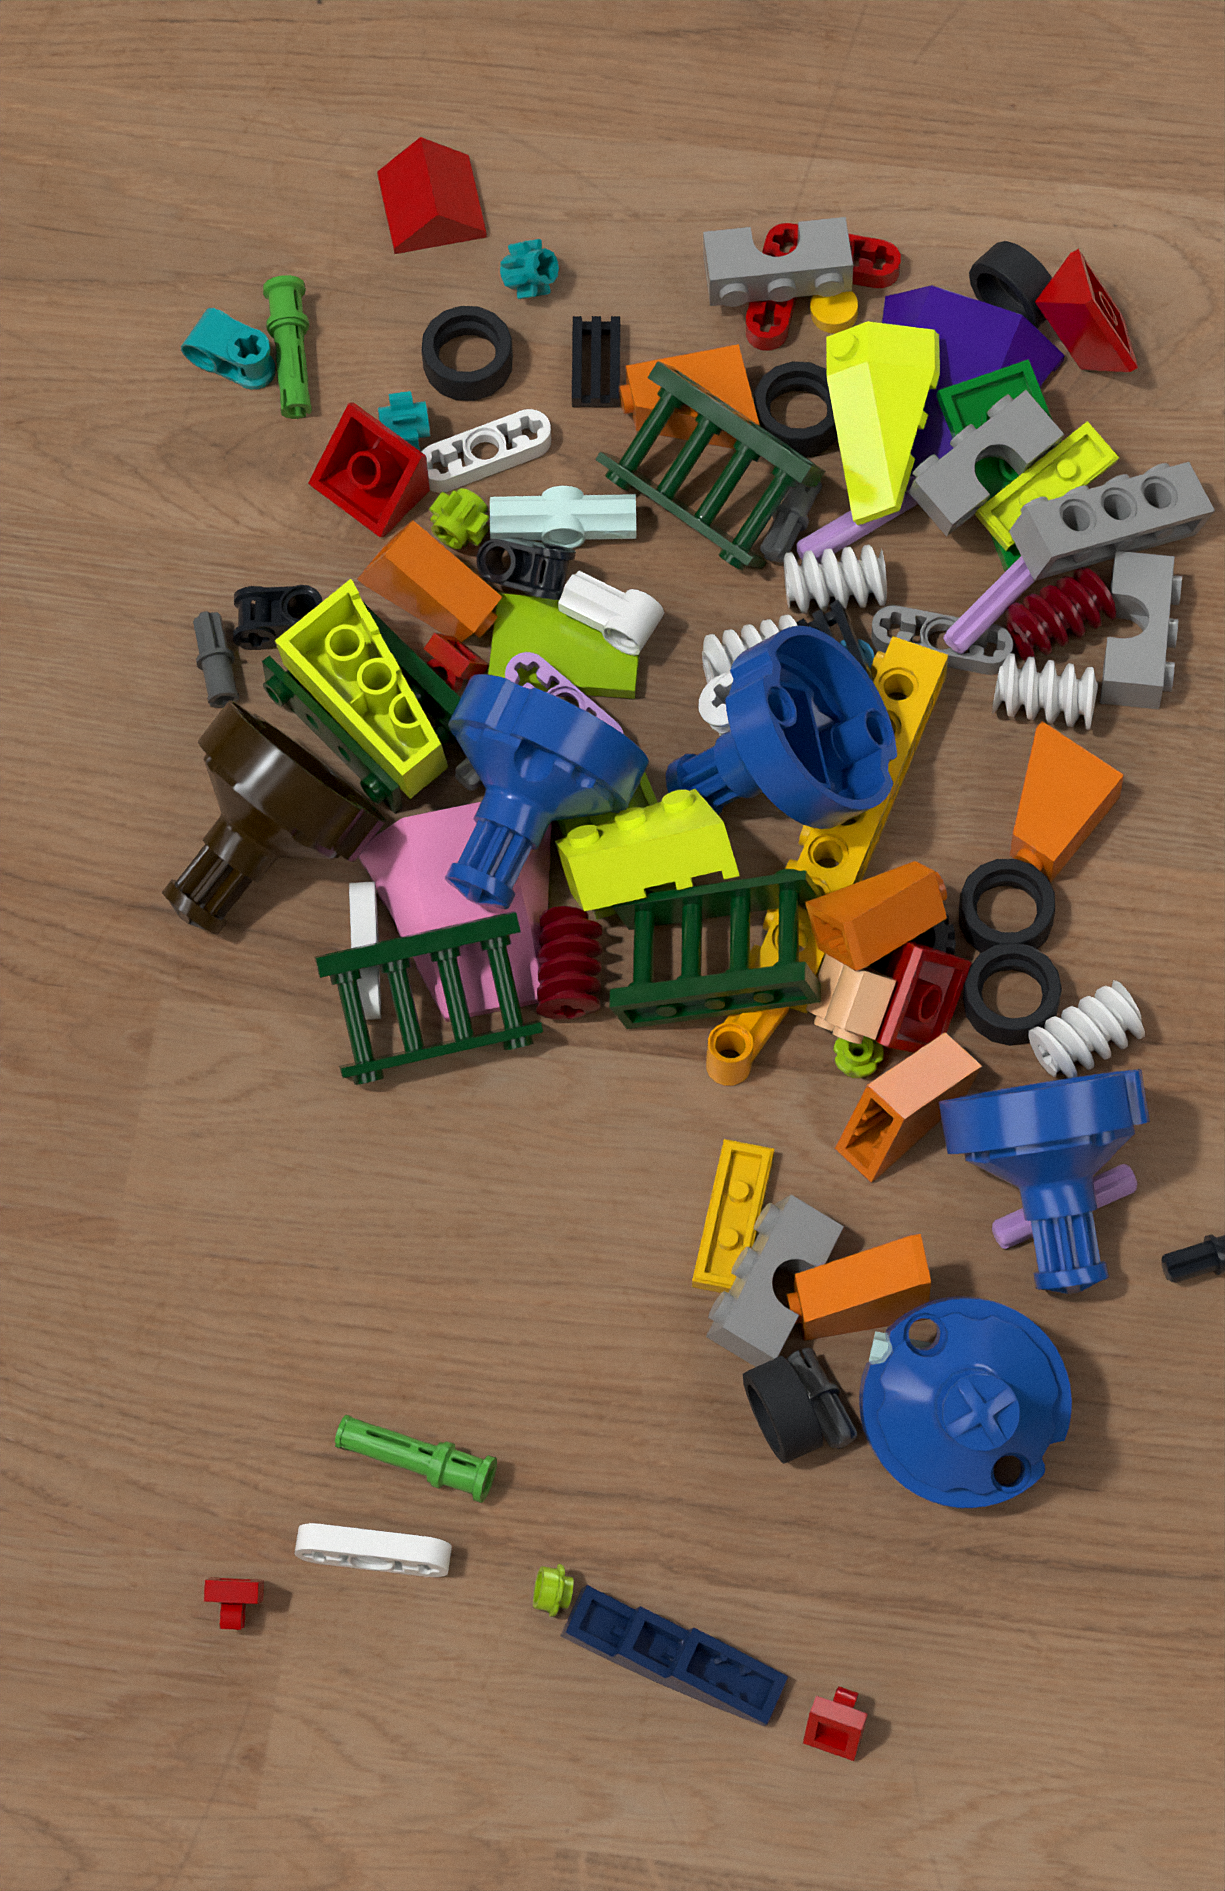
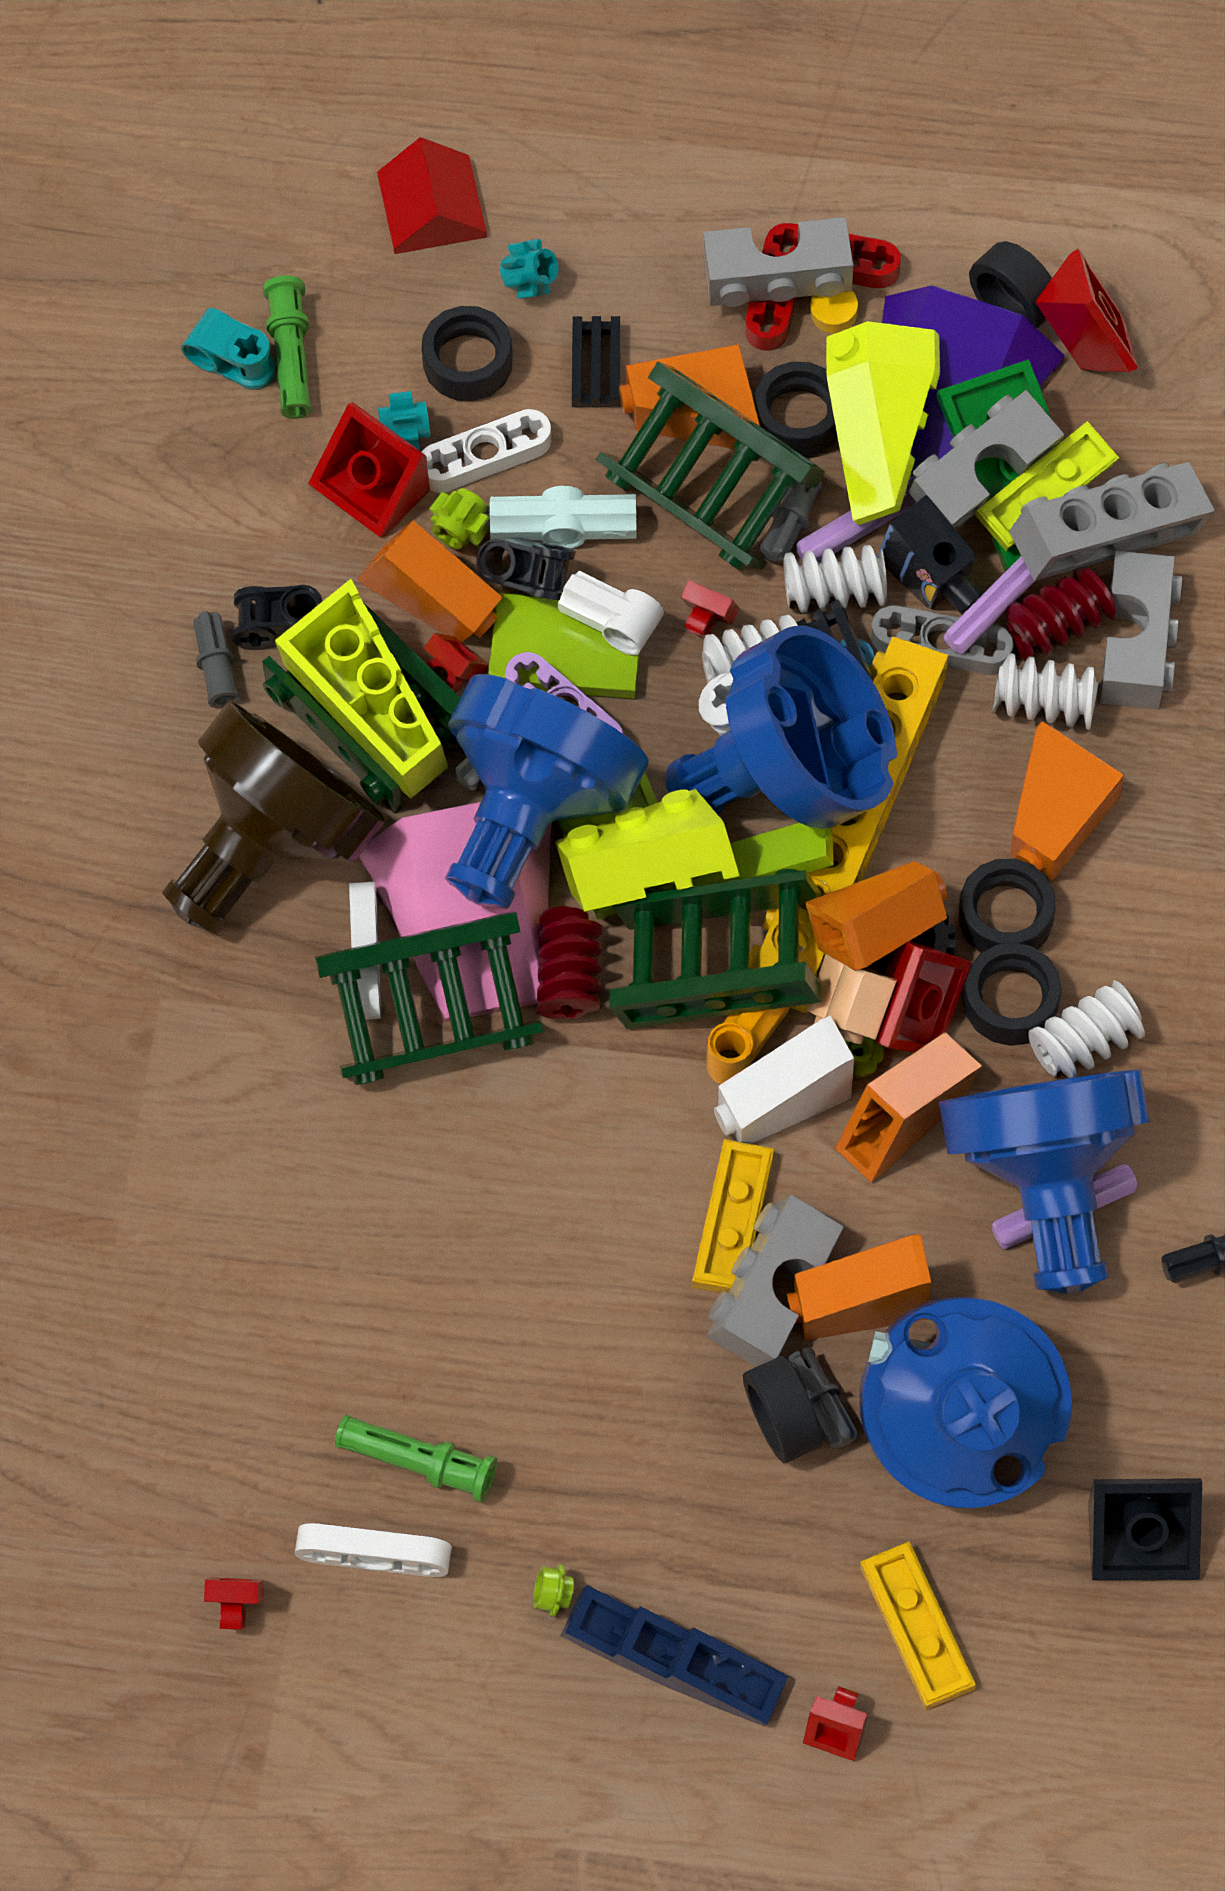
none -> tile [680,580,740,639]
none -> lime tile [692,823,834,887]
none -> white slope [714,1015,854,1144]
none -> yellow tile [860,1541,976,1711]
none -> black torso [877,495,983,615]
none -> black slope [1088,1478,1203,1580]

